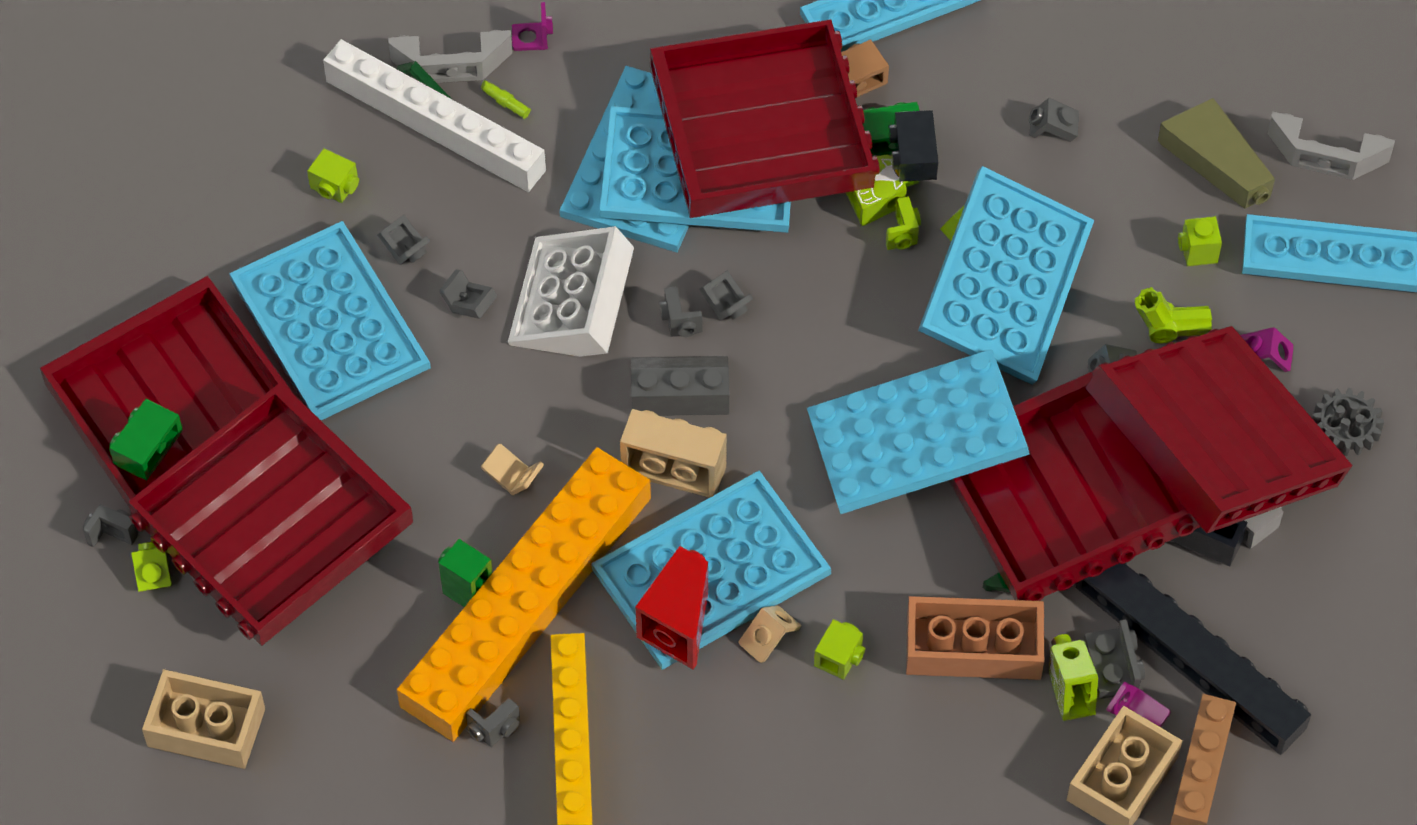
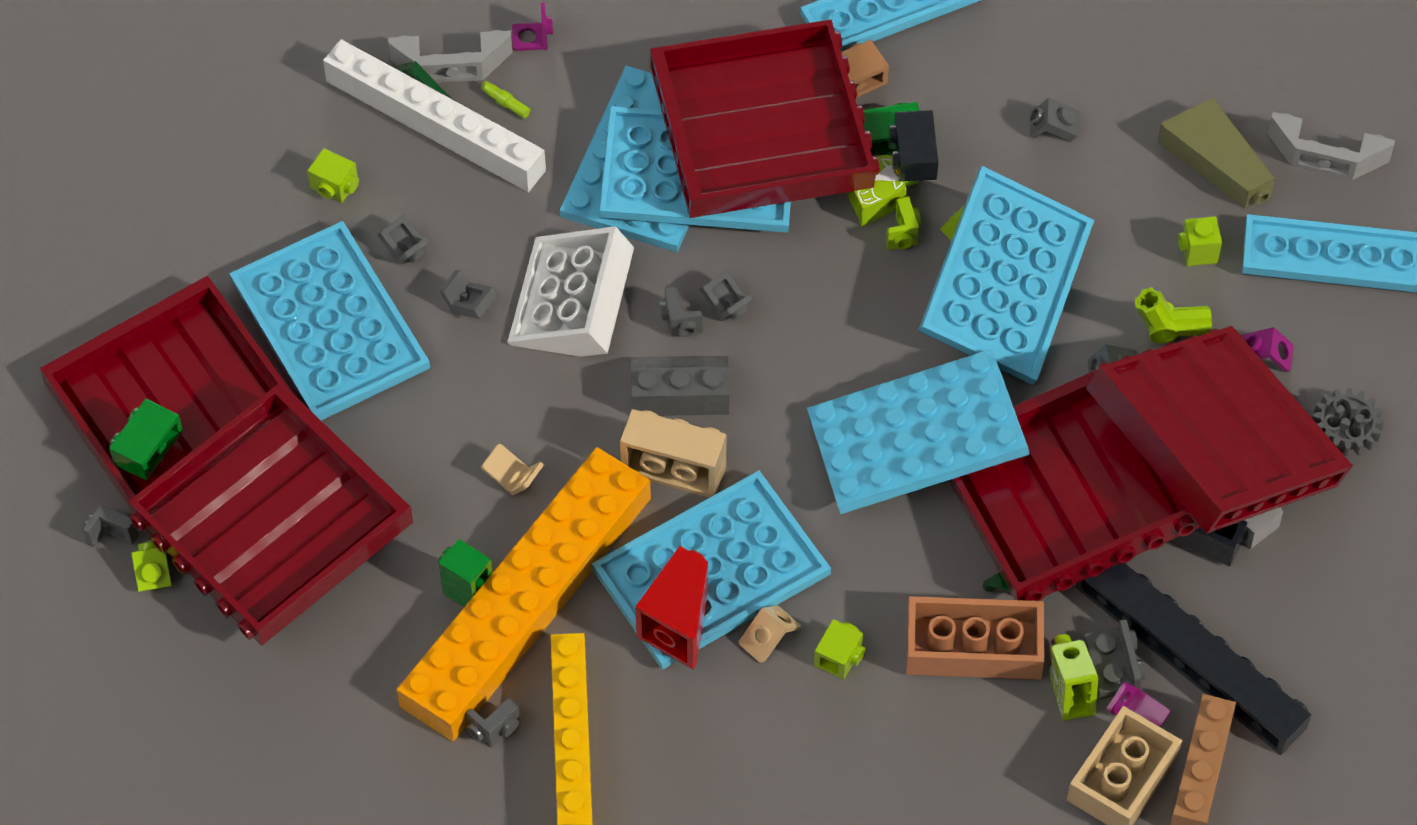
tan brick [142,669,265,769] -> none

